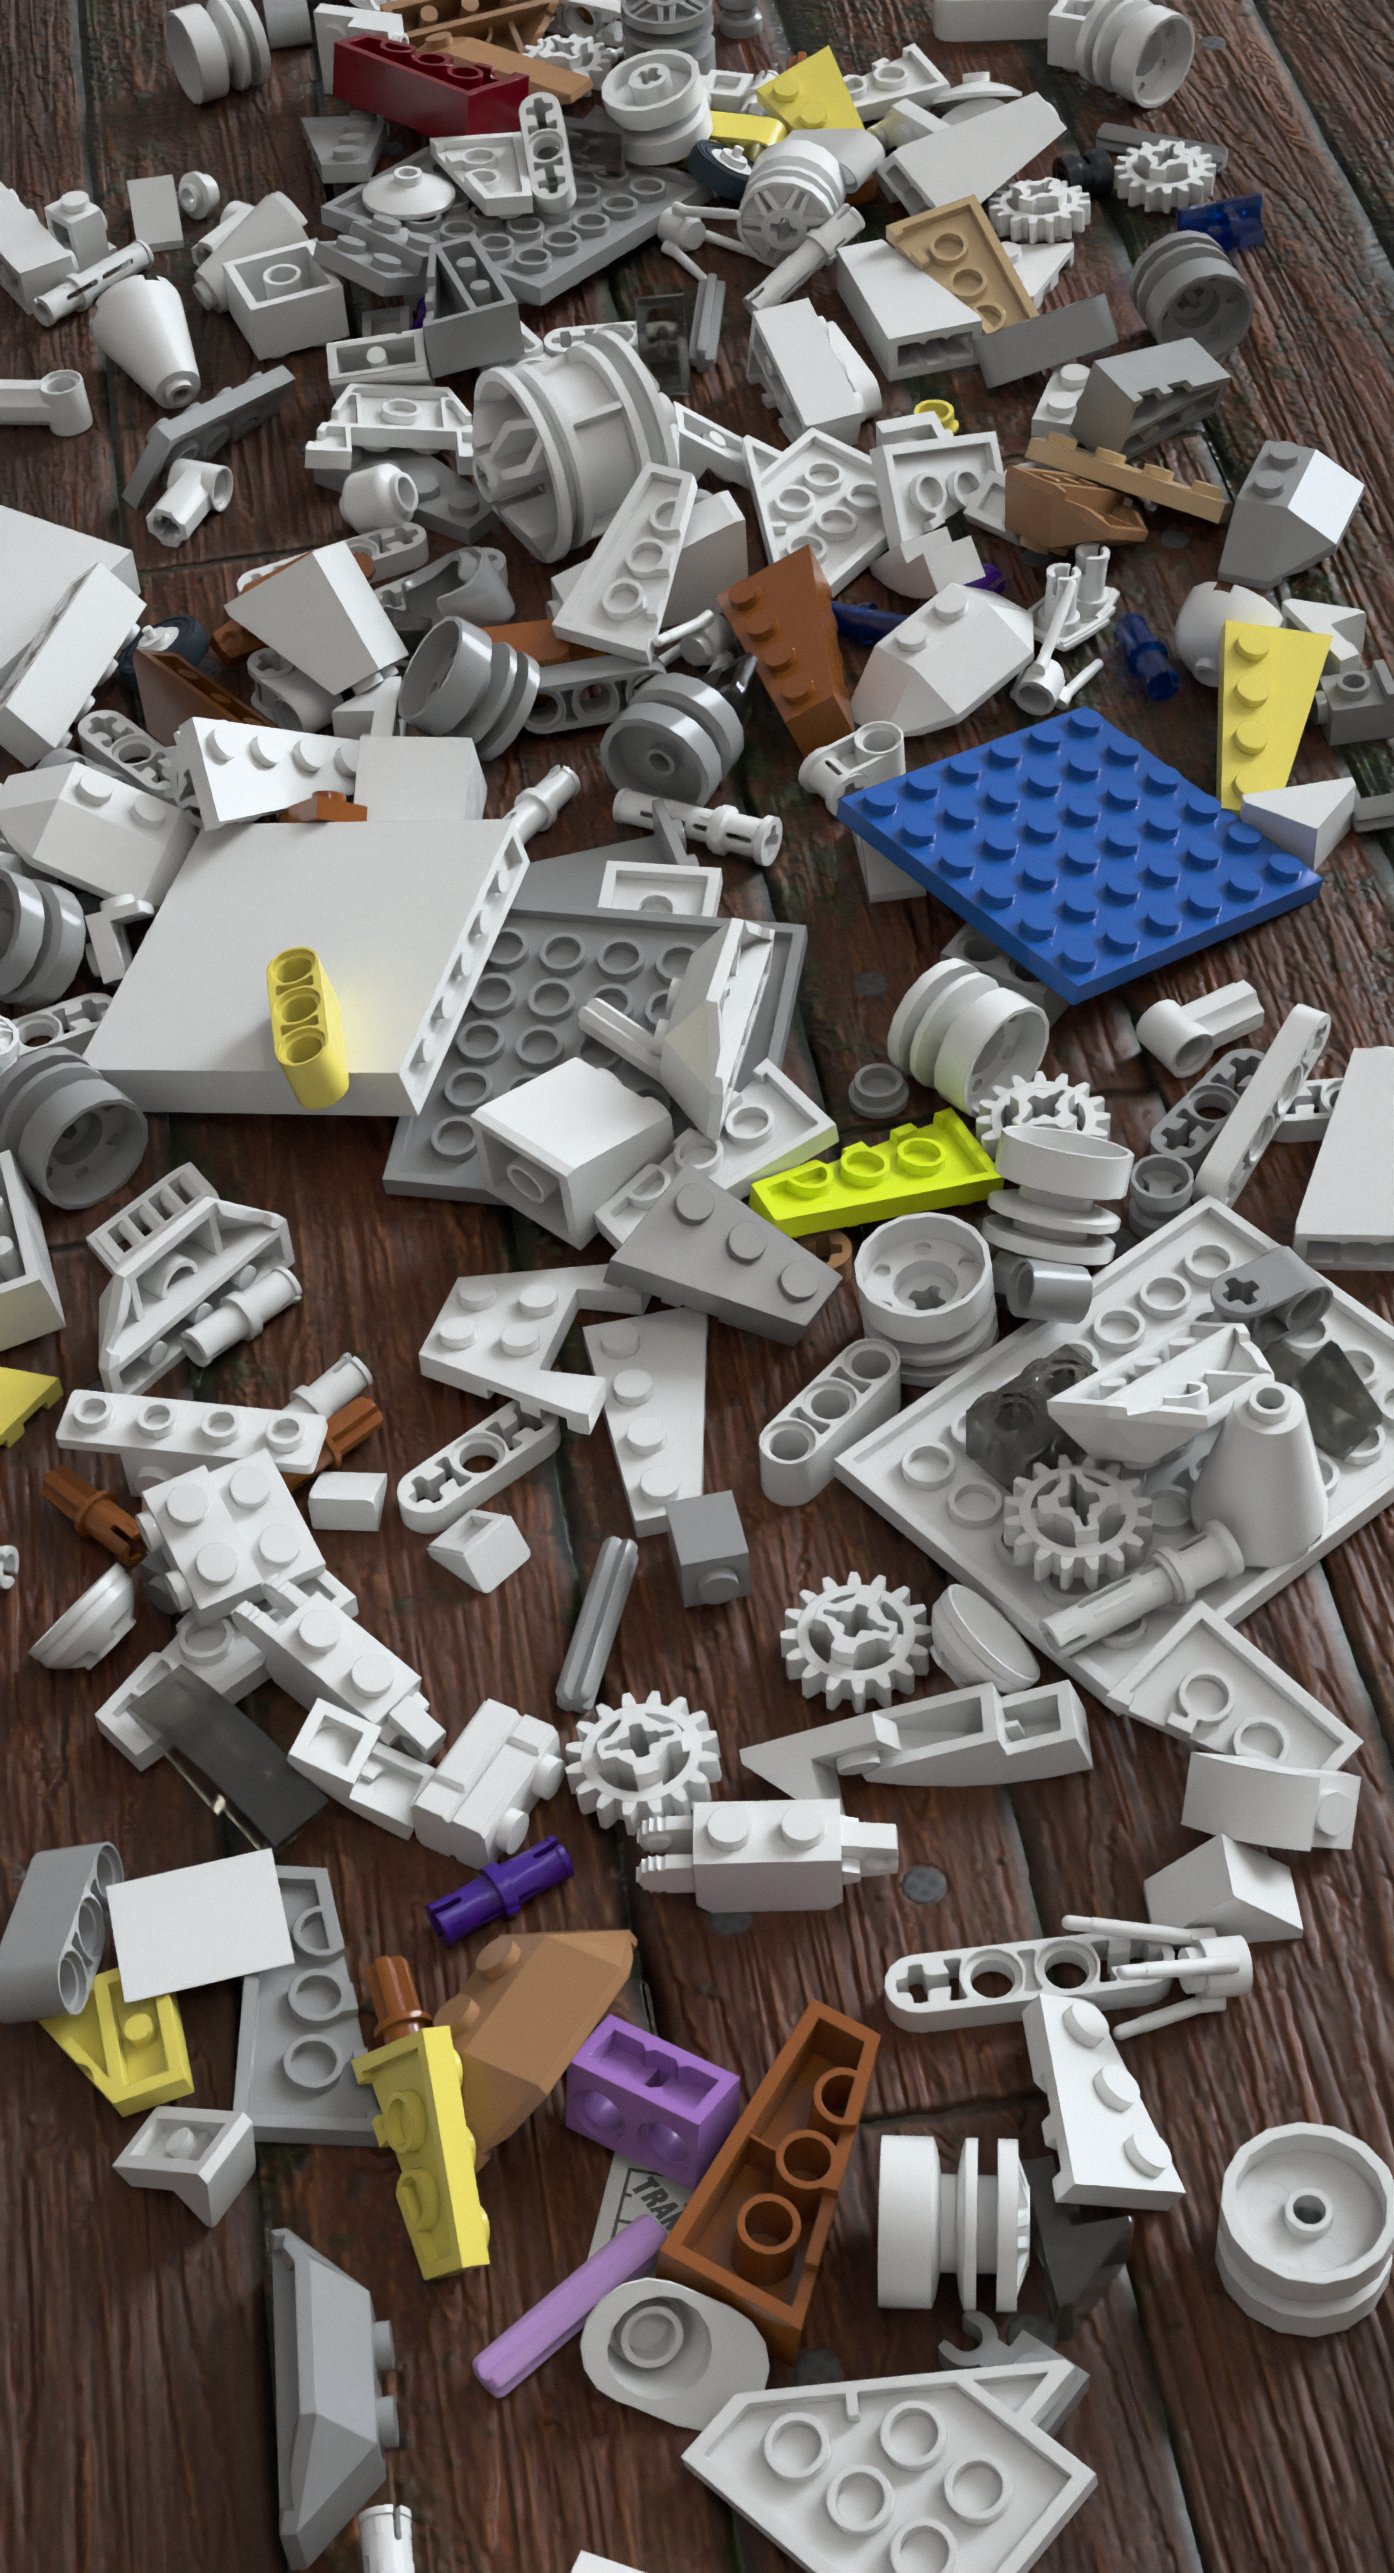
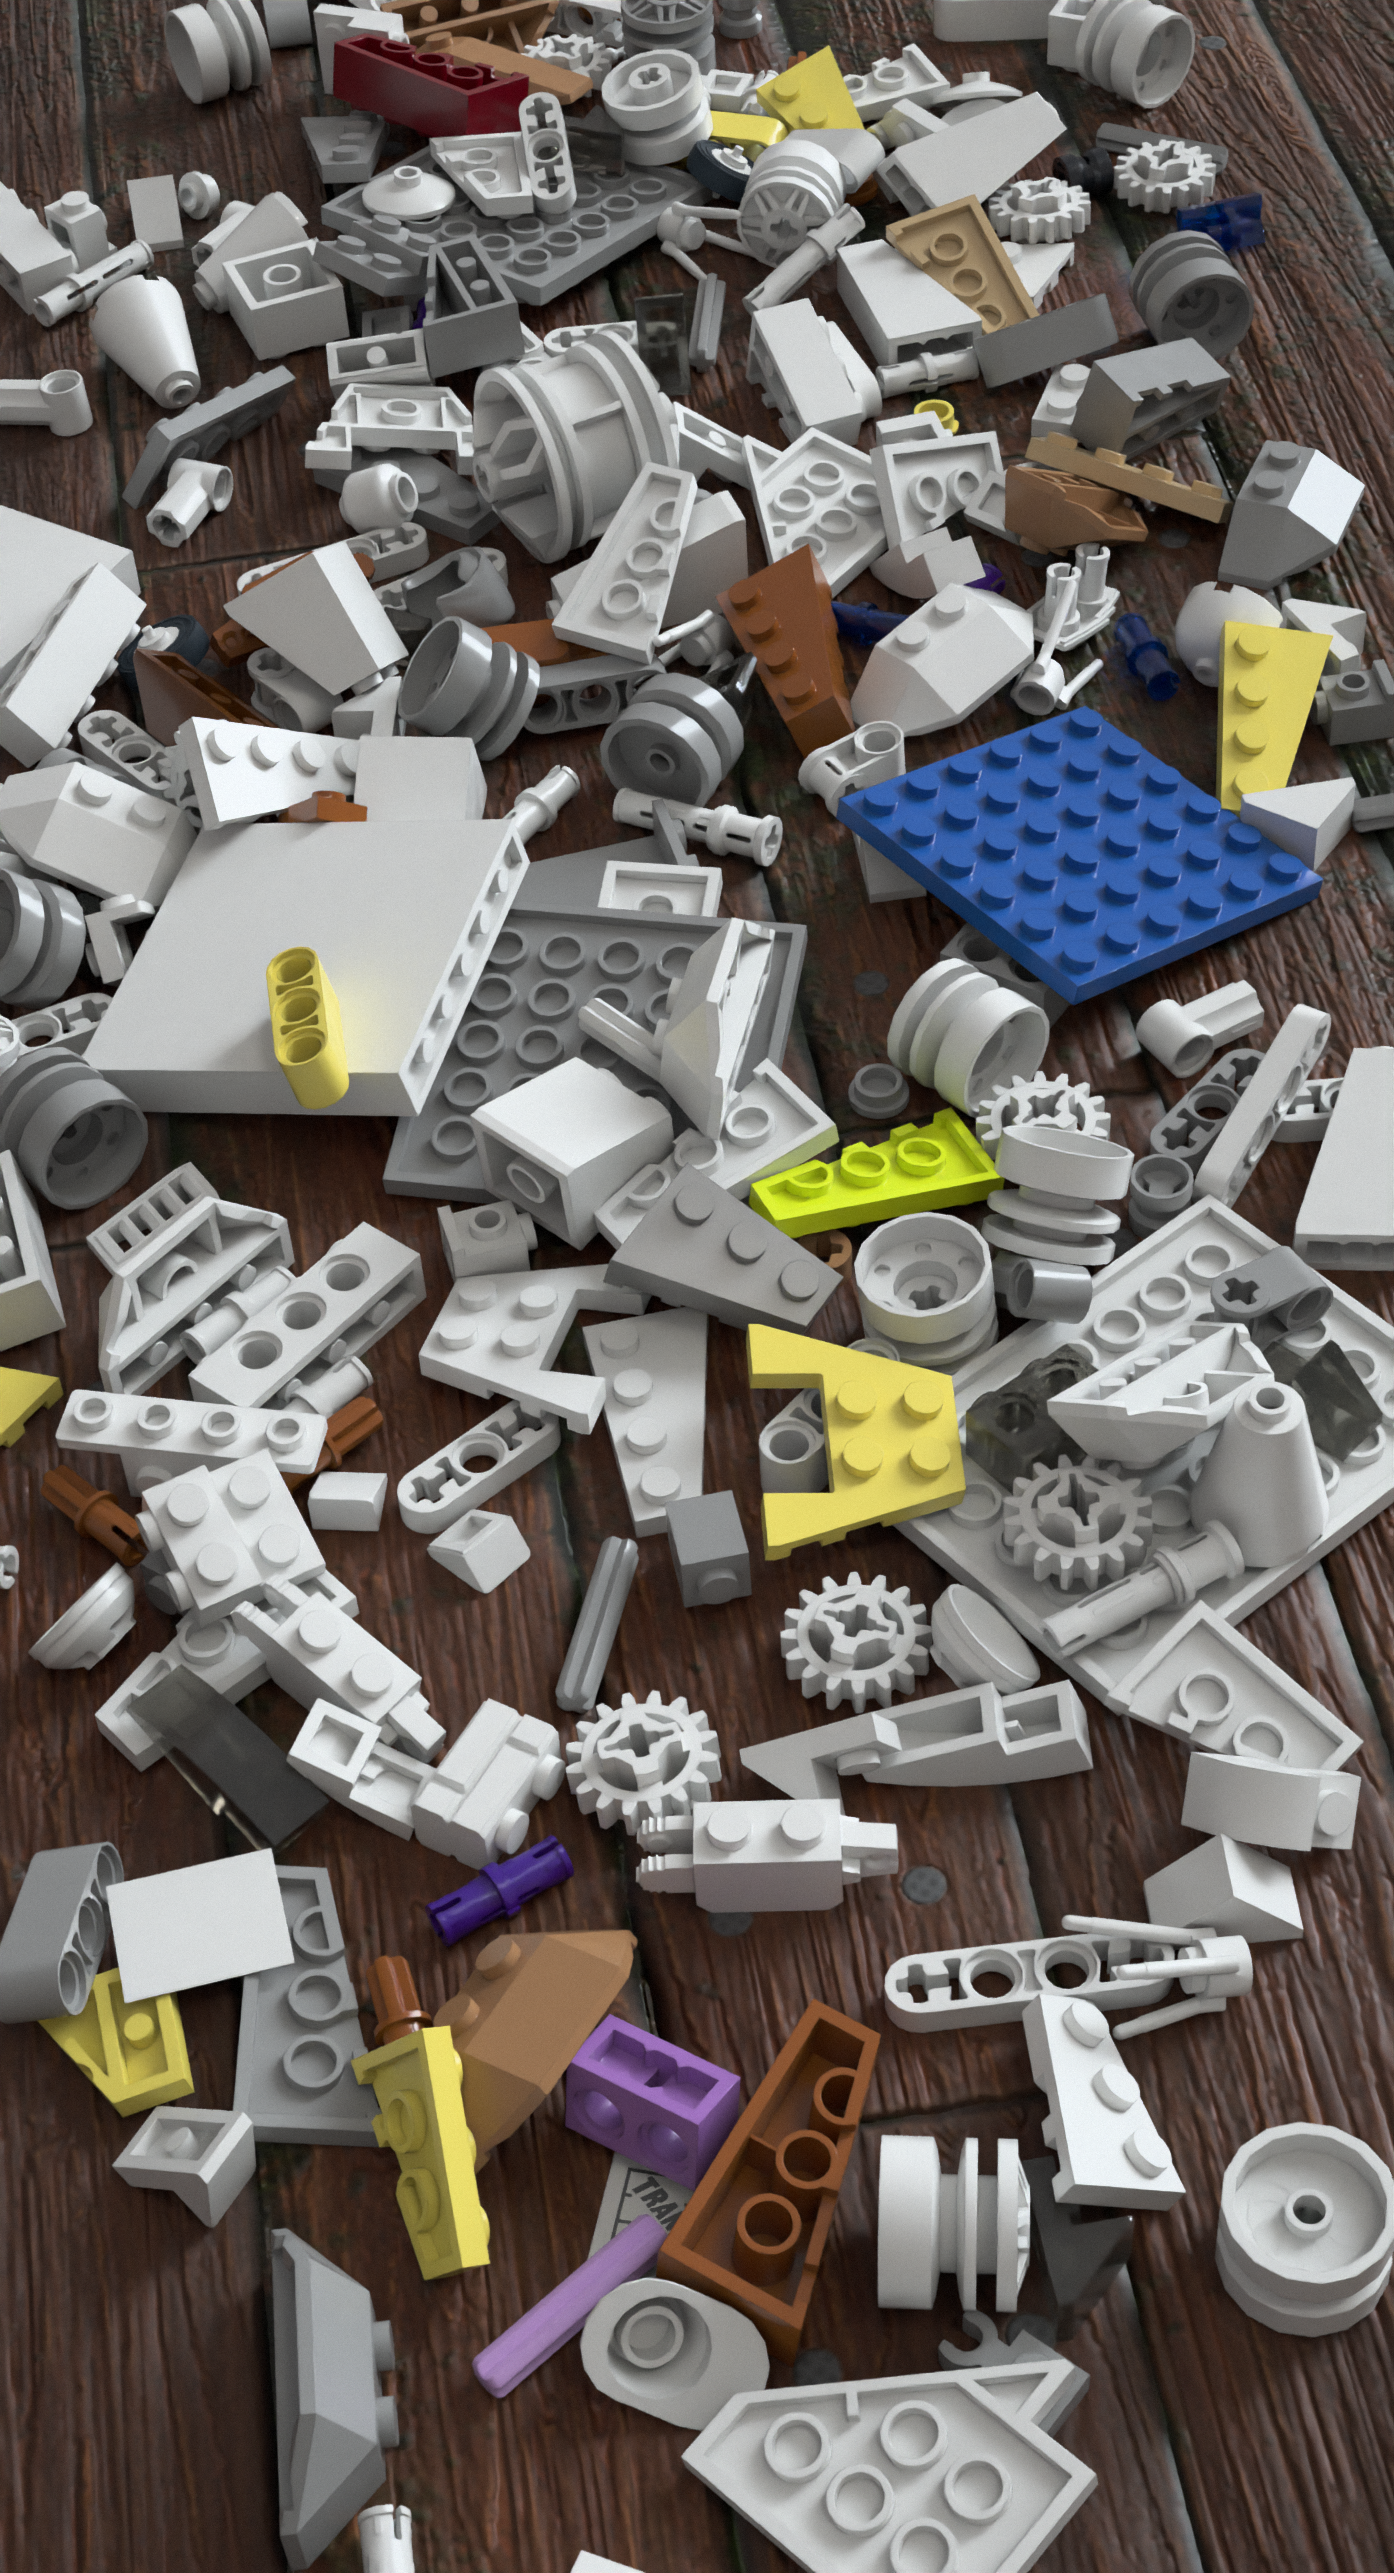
none -> white brick [188,1221,427,1410]
none -> white brick [437,1199,538,1284]
none -> light yellow wing [746,1324,966,1560]
none -> white pin [876,347,979,399]

